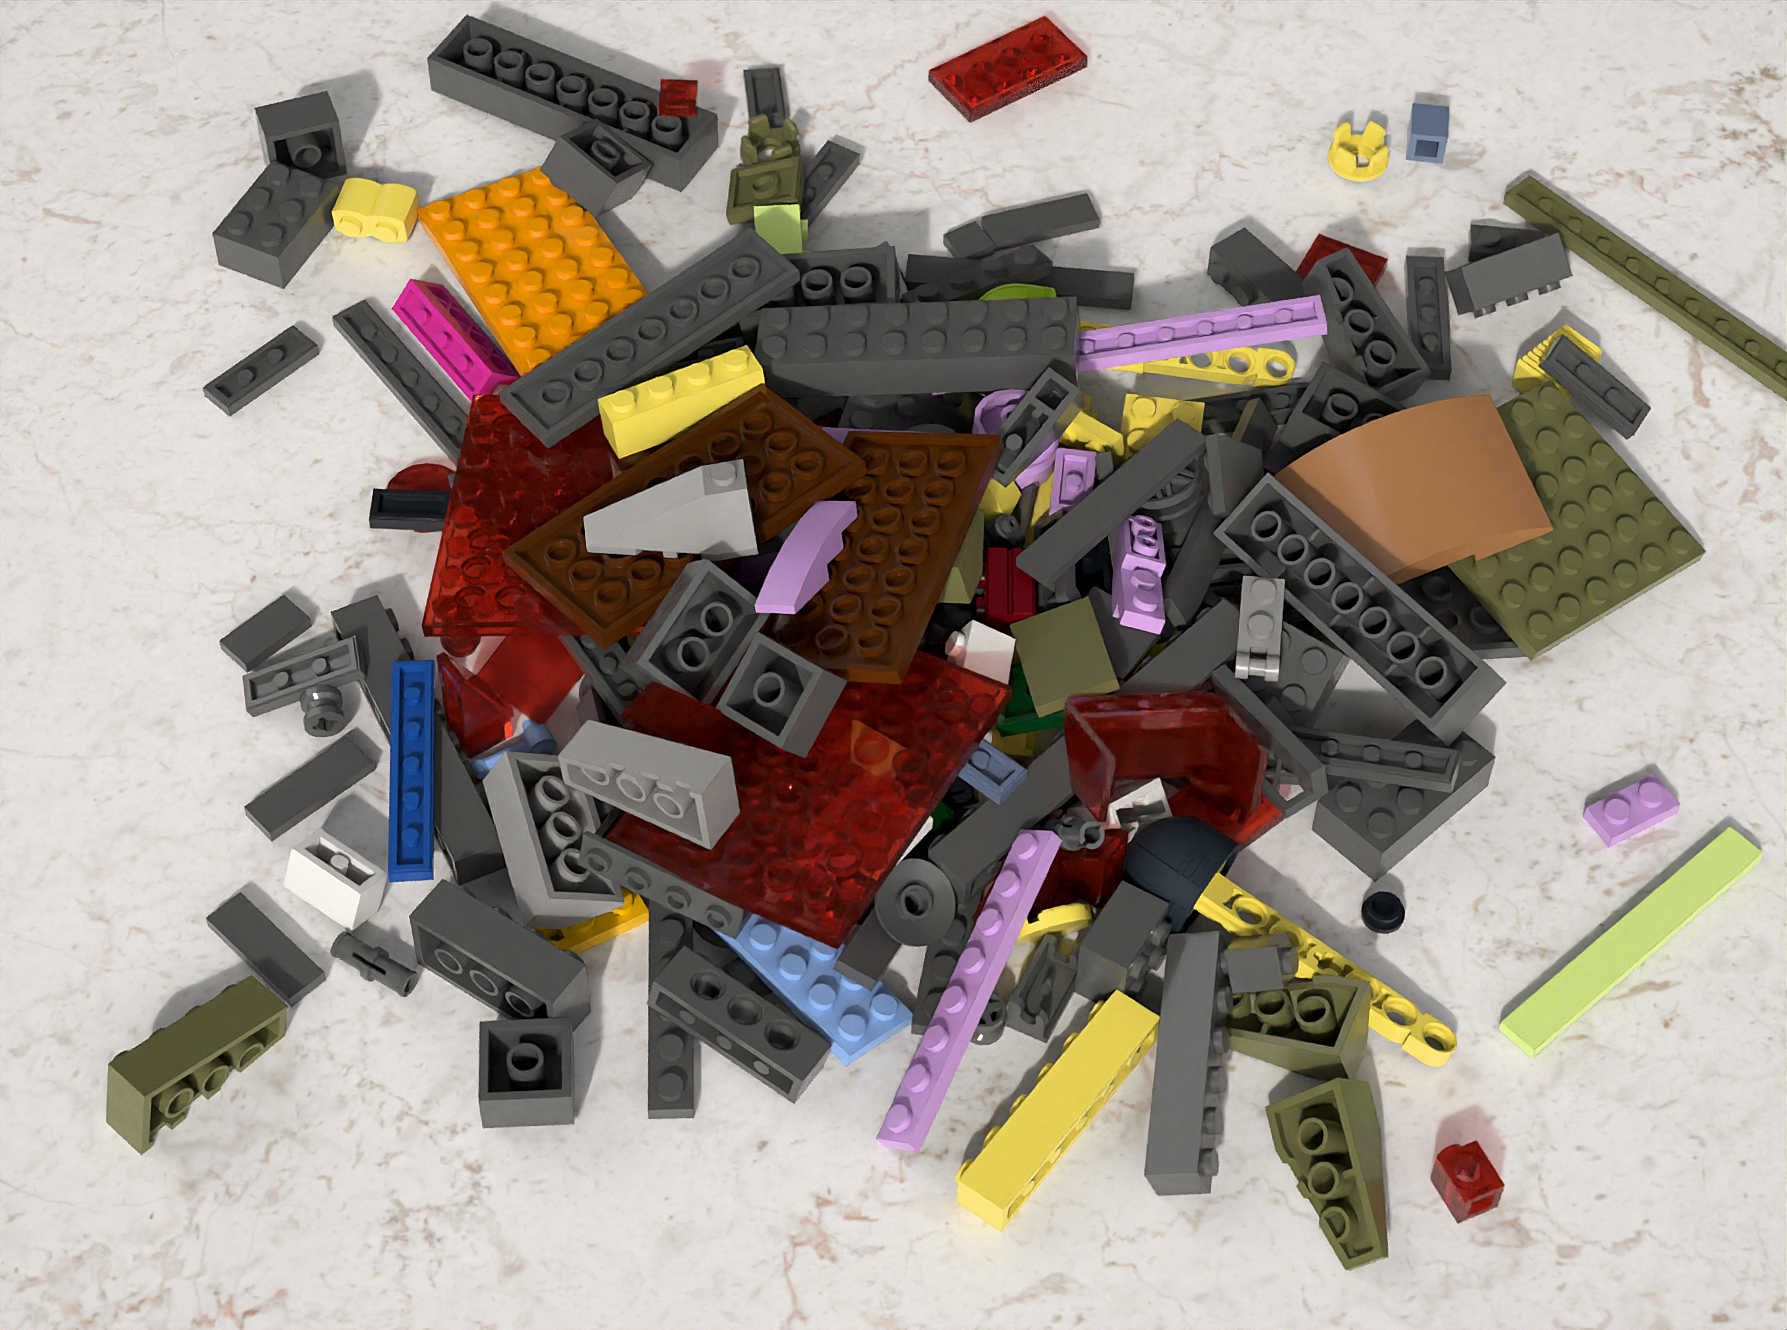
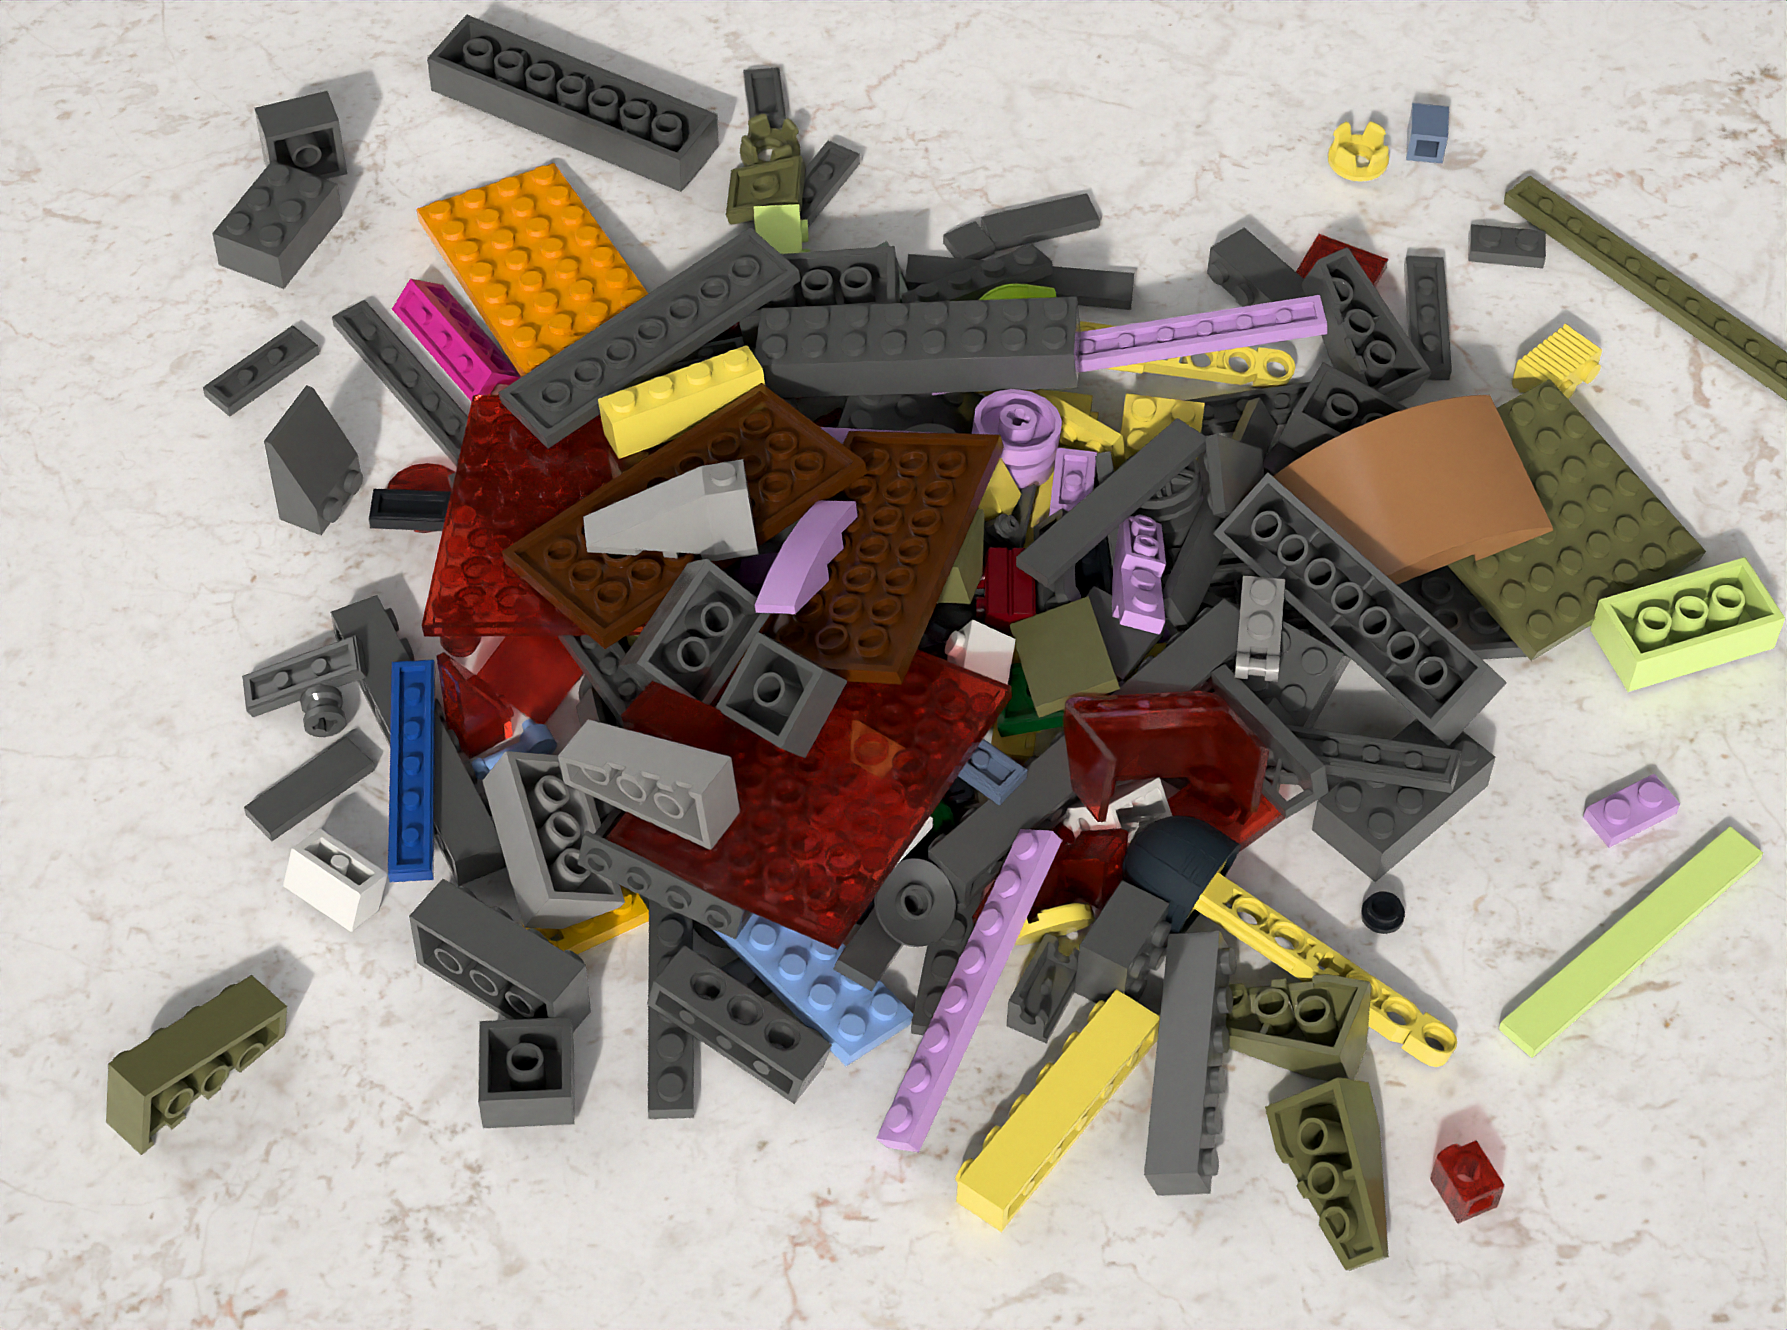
dark grey tile [206,892,326,1007] -> none
dark grey tile [219,595,312,673] -> none
dark grey pin [330,931,419,997] -> none
light yellow brick [332,178,420,243] -> none
dark grey brick [540,118,652,218] -> none
clear red plate [658,79,698,117] -> none
clear red plate [928,16,1088,123] -> none
dark grey wheel [970,991,1006,1045] -> none
dark grey slope [991,367,1086,488] -> none
dark grey pin [1039,816,1105,851] -> none
dark grey brick [1225,933,1299,993] -> none
dark grey brick [1444,232,1573,318] -> none
dark grey tile [1538,334,1651,440] -> none
none -> dark grey slope [264,385,363,535]
none -> yellowish green brick [1590,557,1785,692]

